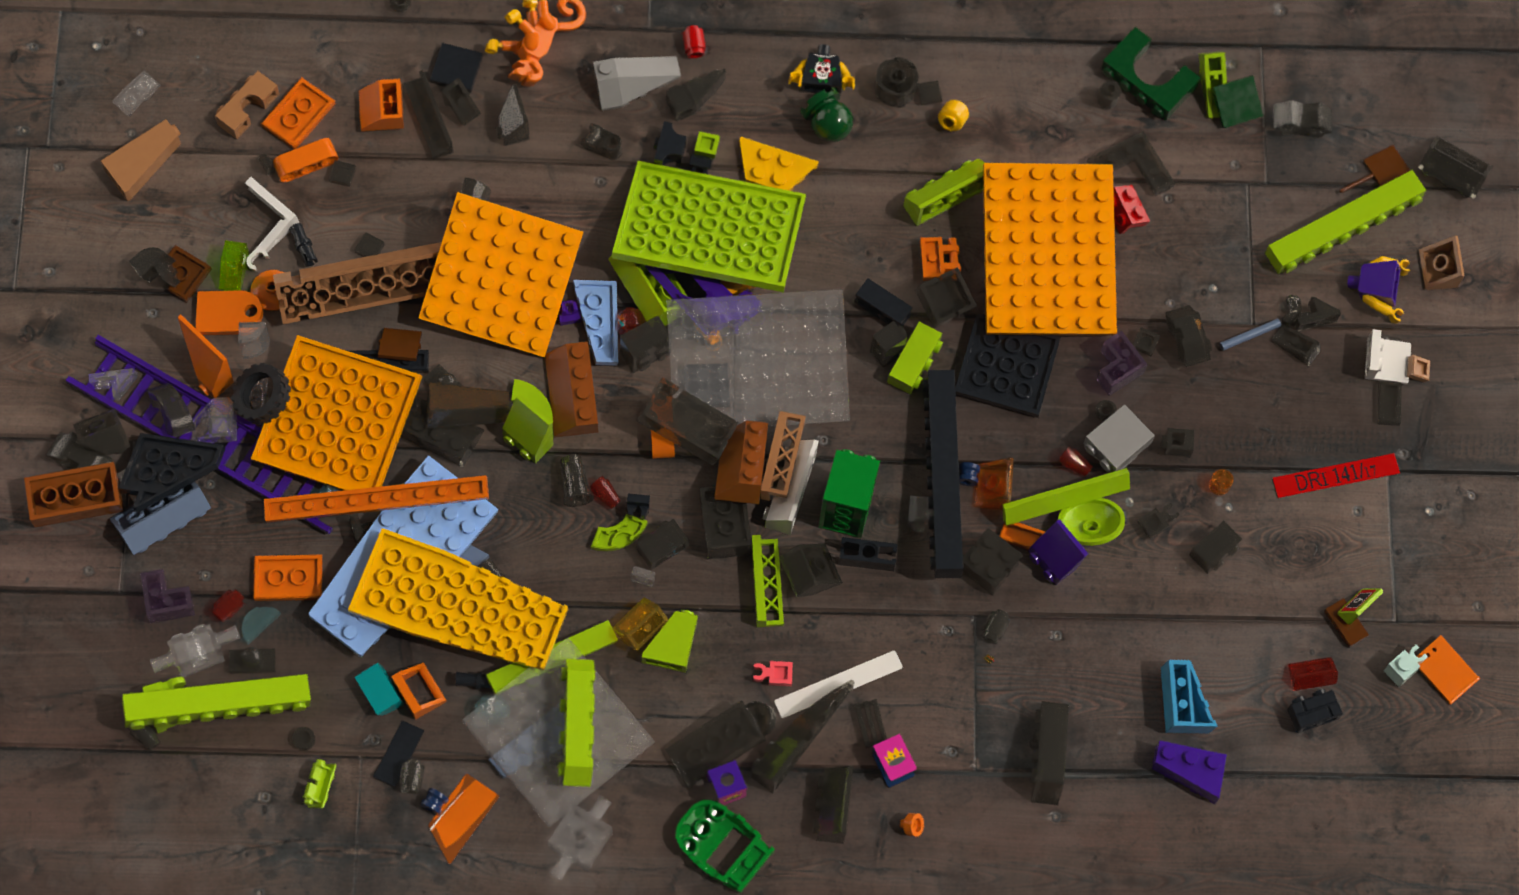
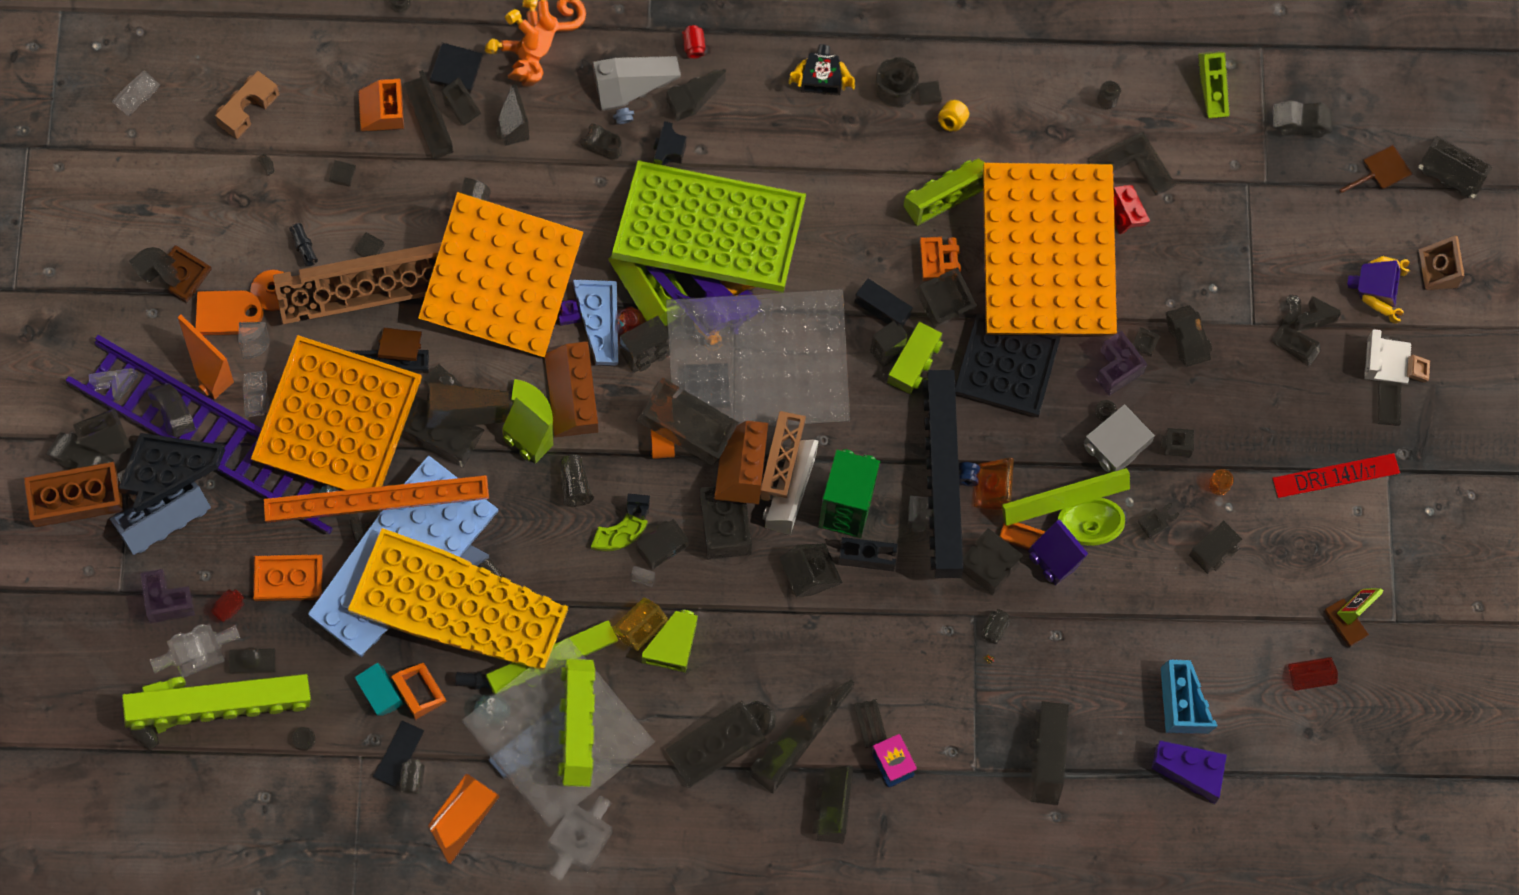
medium nougat slope [101,120,181,202] -> none
clear slope [192,397,237,443] -> none
clear neon green slope [219,240,249,291] -> none
black tyre [231,363,291,424] -> none
clear light blue tile [242,607,281,645] -> none
white hinge [245,177,299,272] -> none
orange tile [261,77,336,149] -> none
orange beam [272,138,339,182] -> none
lime hinge [303,759,337,808] -> none
dark blue wheel [420,788,449,816] -> none
clear red cone [589,476,621,509] -> none
green slope [676,800,775,894] -> none
black tile [690,154,714,174] -> none
lime plate [694,131,720,158] -> none
dark purple piece [707,760,747,805] -> none
yellow wing [739,137,819,191] -> none
lime fence [751,535,784,627] -> none
coral plate [753,661,793,686] -> none
white sticker [774,651,903,718] -> none
dark green tile [800,87,853,143] -> none
orange tile [900,813,924,837] -> none
clear red cone [1059,447,1093,477] -> none
dark green arch [1101,26,1201,121] -> none
dark green tile [1212,75,1264,128] -> none
sand blue bar [1219,319,1281,351] -> none
lime brick [1265,170,1426,274] -> none
black brick [1288,689,1343,733] -> none
light aqua brick [1384,645,1428,687] -> none
orange container [1416,635,1480,705] -> none
none -> sand blue plate [613,108,634,124]

